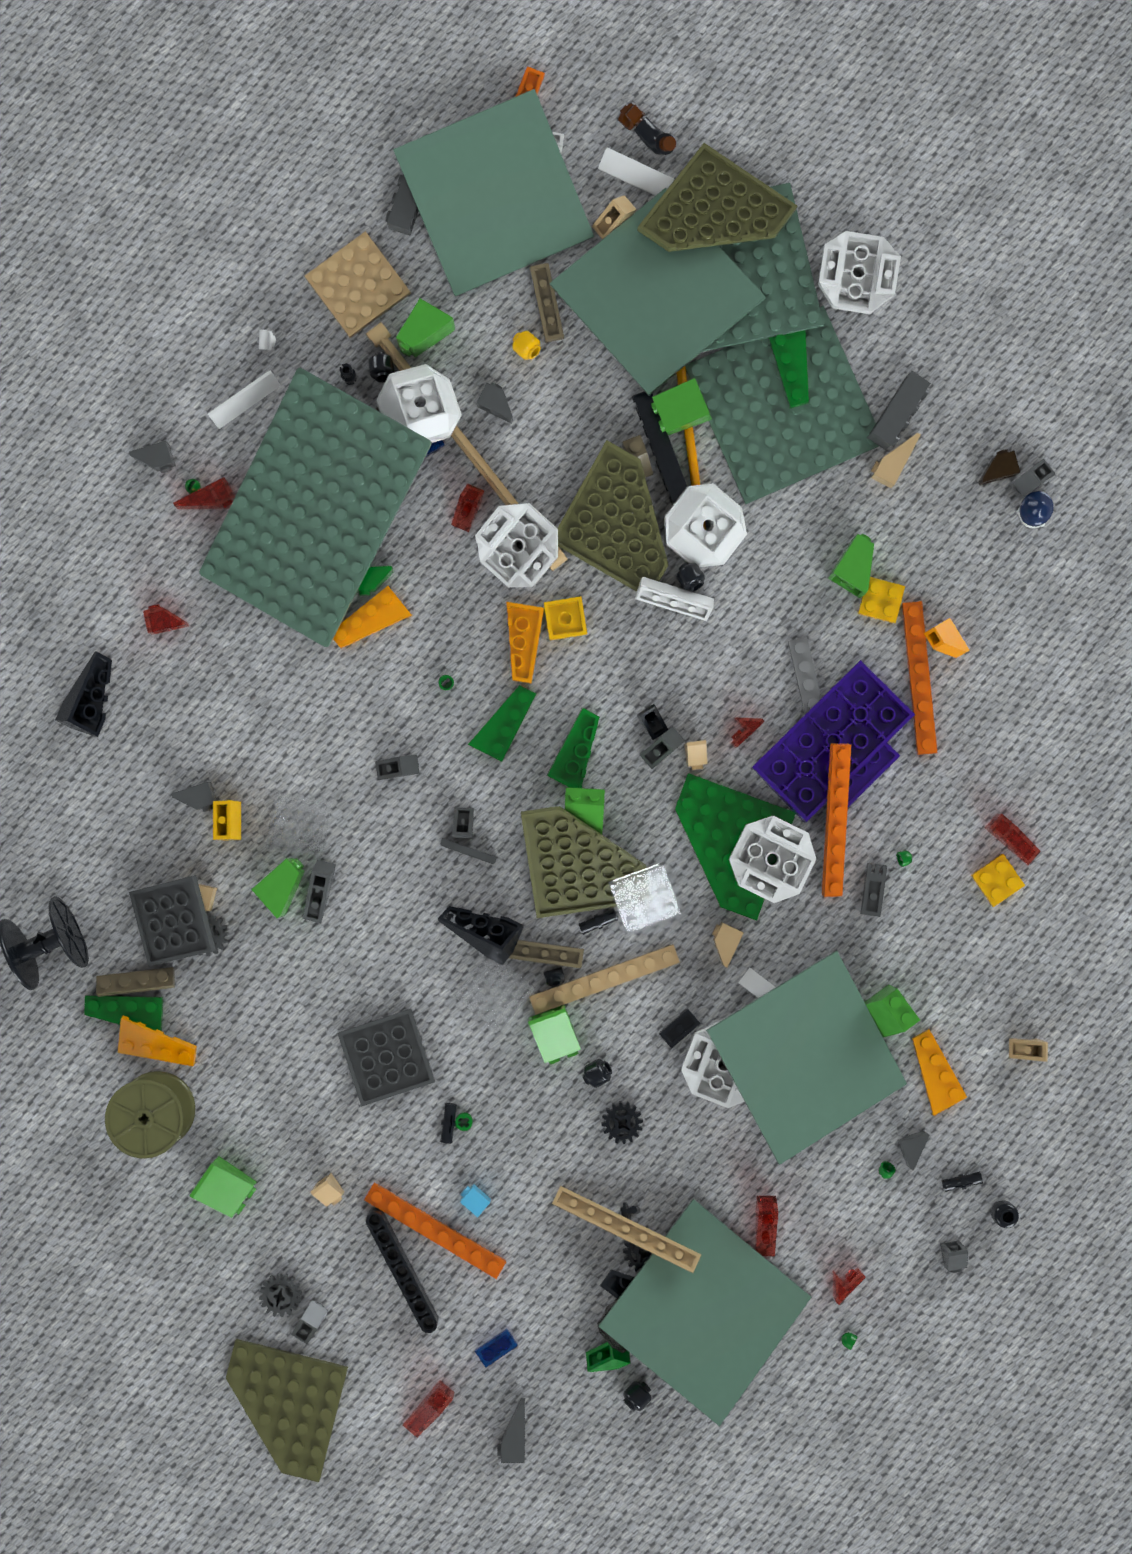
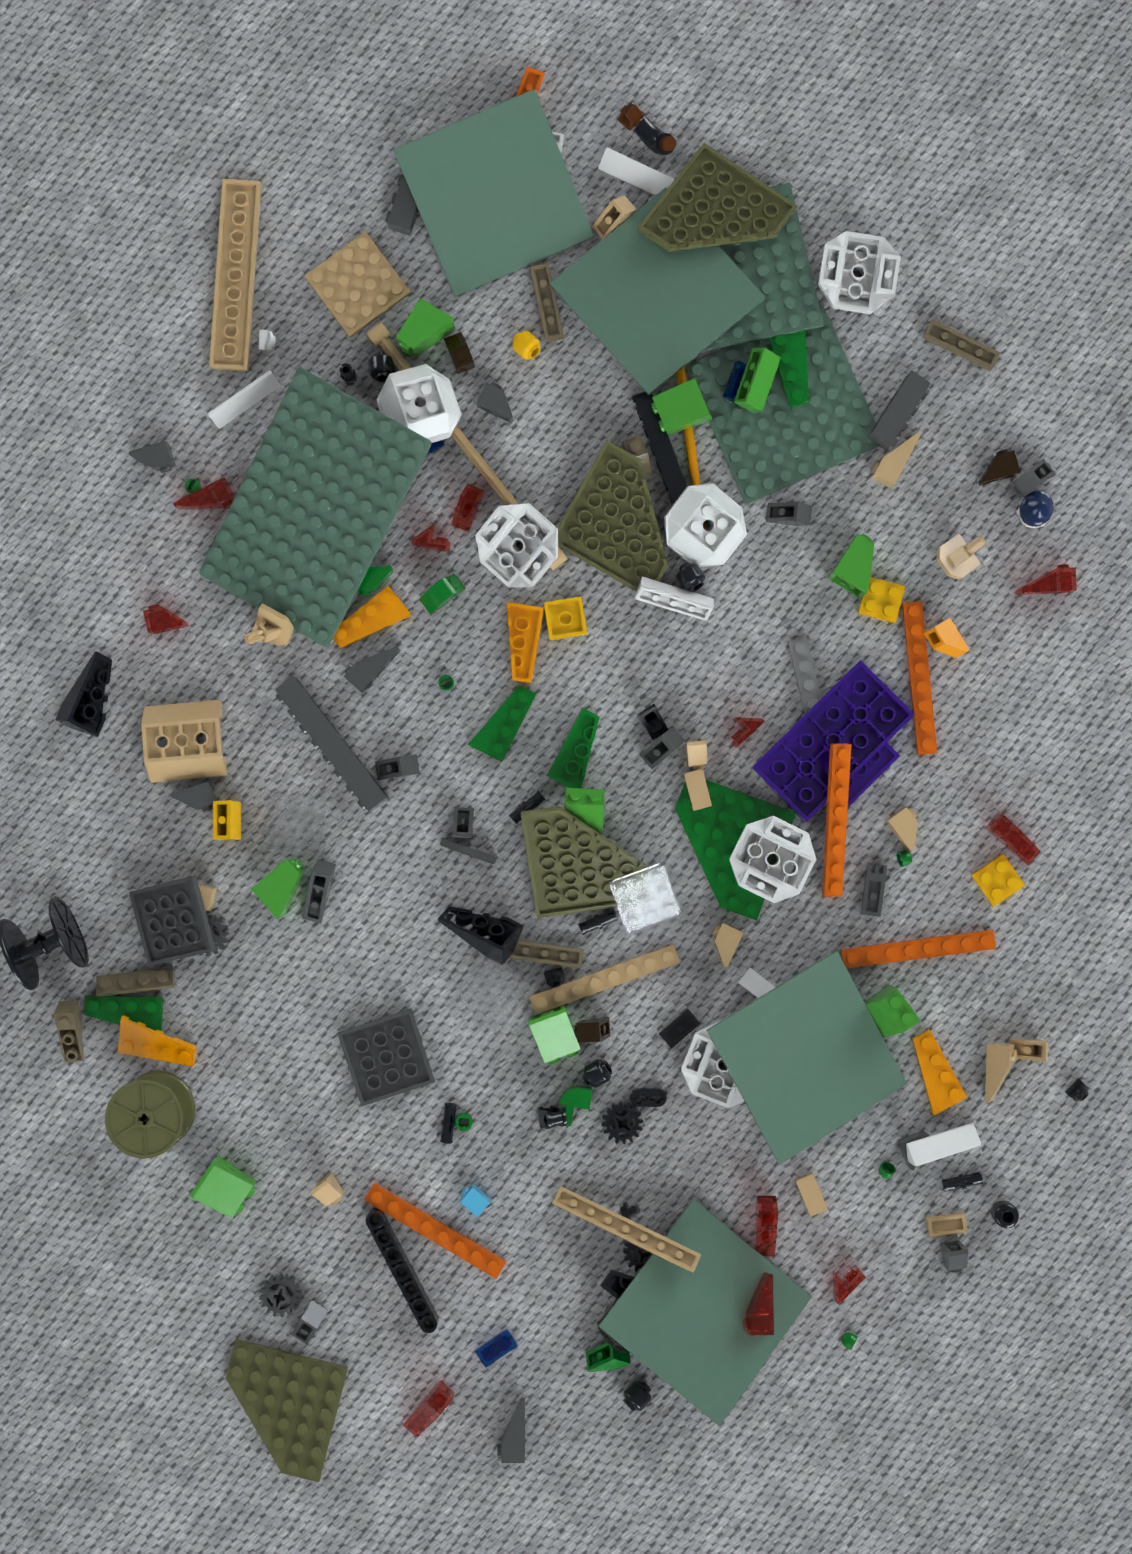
none -> dark tan slope [54,1000,84,1062]
none -> tan slope [141,700,228,783]
none -> tan plate [209,179,262,372]
none -> tan piece [244,603,294,646]
none -> dark grey brick [275,676,389,812]
none -> dark grey slope [343,646,401,693]
none -> clear red slope [411,524,451,552]
none -> green brick [419,574,466,614]
none -> dark brown slope [444,332,475,374]
none -> black pin [509,791,546,824]
none -> black piece [538,1105,567,1129]
none -> green brick [559,1085,592,1126]
none -> dark brown slope [574,1017,610,1042]
none -> black beam [630,1088,667,1107]
none -> tan tile [684,769,712,811]
none -> clear blue plate [723,361,747,405]
none -> bright green brick [734,348,781,412]
none -> clear red slope [743,1272,774,1336]
none -> dark grey slope [766,501,812,526]
none -> tan tile [795,1173,828,1217]
none -> orange plate [840,930,996,968]
none -> tan slope [885,807,918,852]
none -> white slope [906,1123,981,1166]
none -> dark tan plate [922,319,1000,371]
none -> tan tile [926,1212,967,1238]
none -> tan piece [937,533,986,580]
none -> tan slope [985,1042,1017,1103]
none -> clear red slope [1014,564,1077,595]
none -> black plate [1065,1078,1089,1102]

